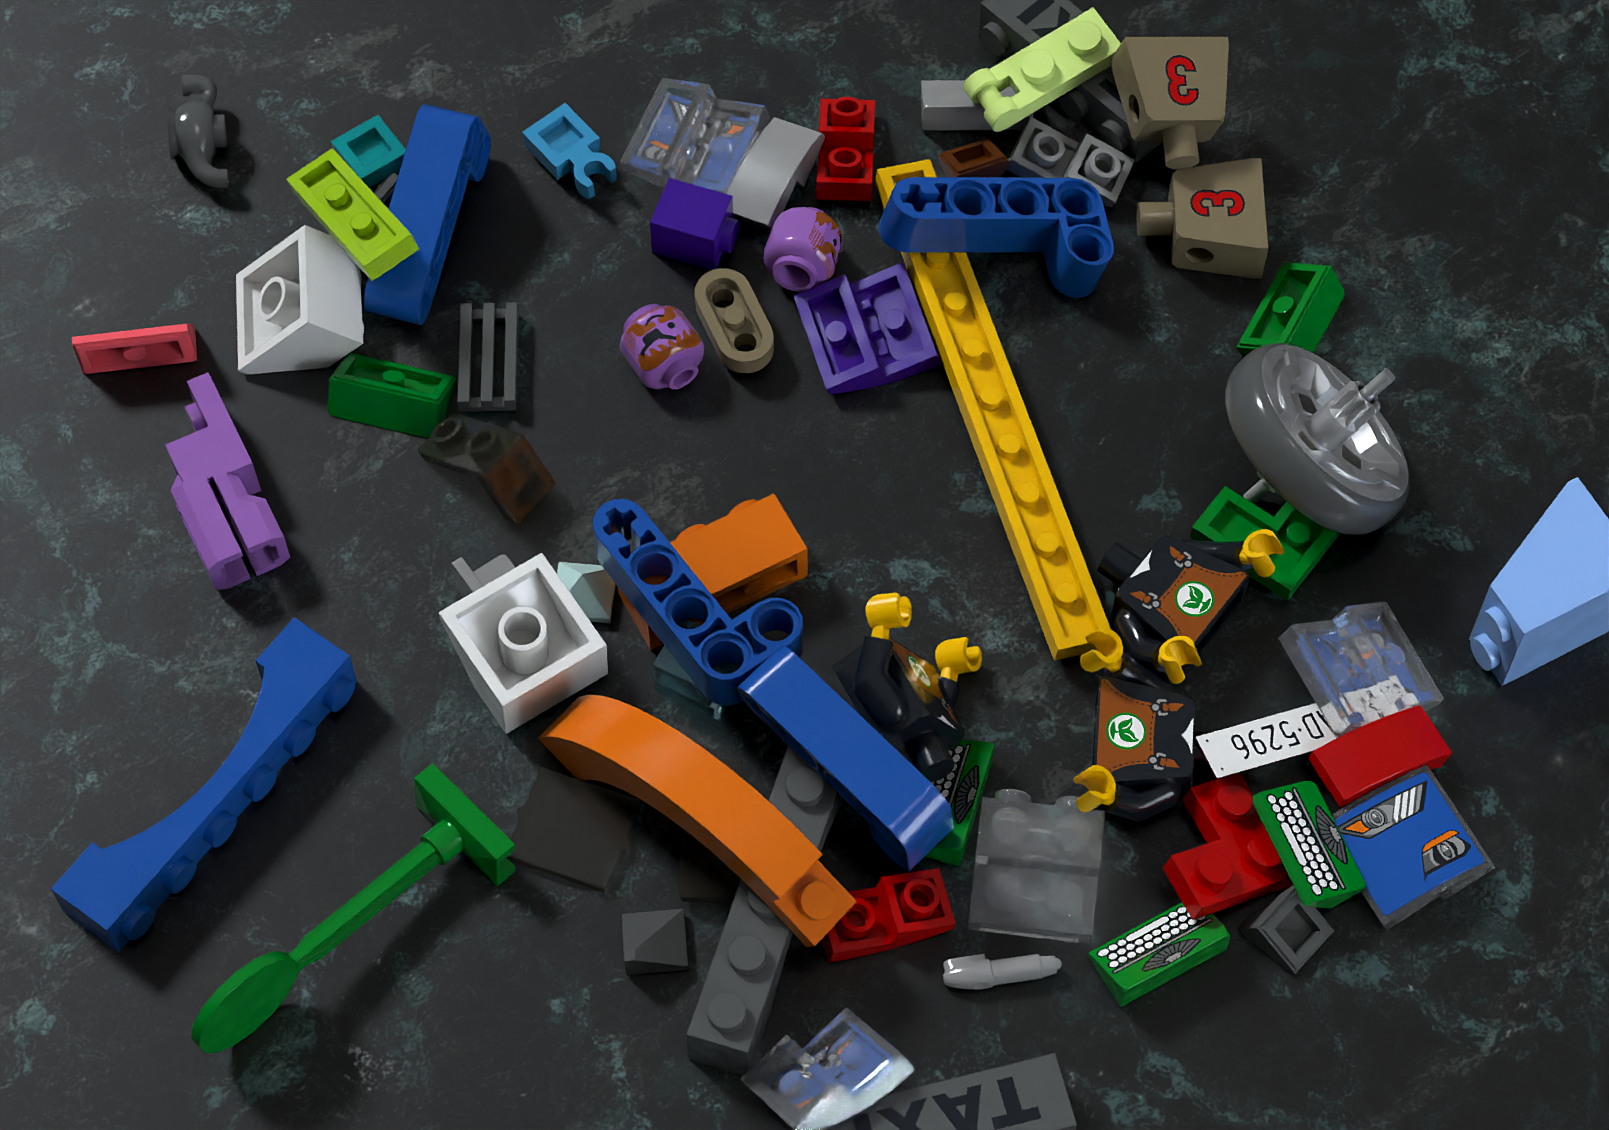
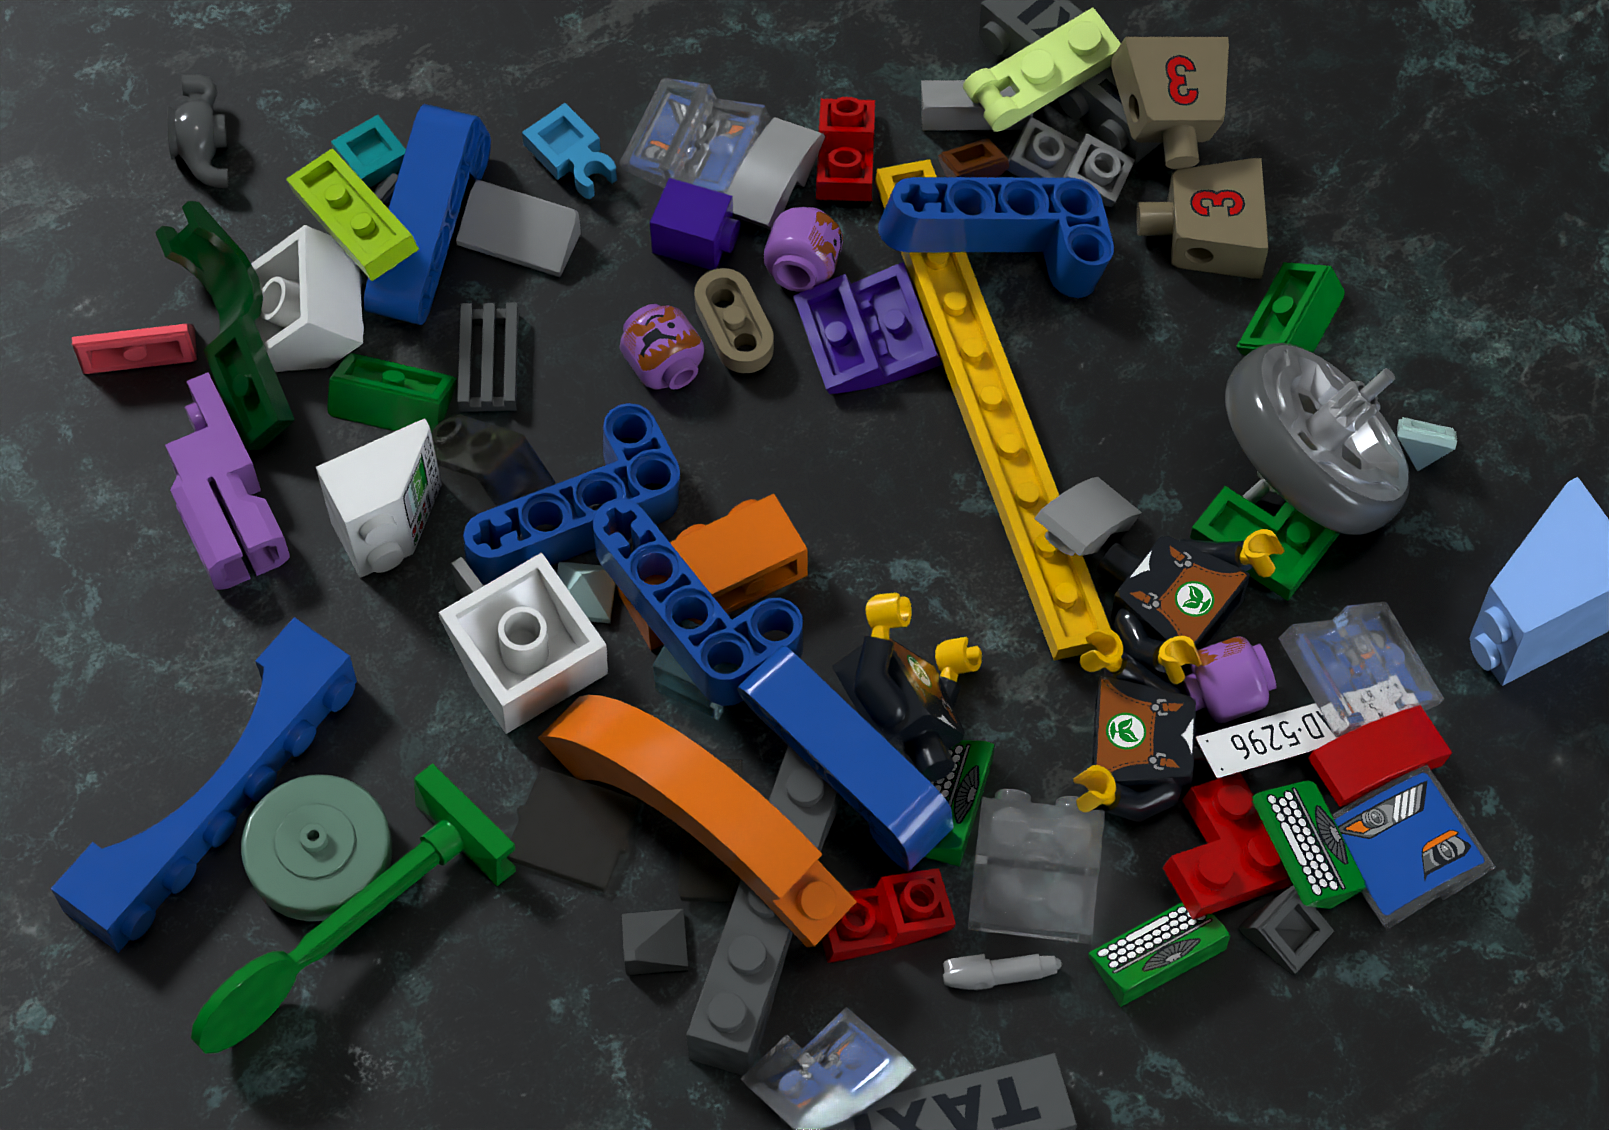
none -> dark green piece [155,201,295,450]
none -> sand green wheel [241,775,393,921]
none -> white slope [316,418,442,578]
none -> light grey slope [456,180,581,277]
none -> blue beam [463,403,680,585]
none -> light grey slope [1034,477,1142,556]
none -> medium lavender head [1182,636,1276,723]
none -> light aqua slope [1397,417,1457,471]

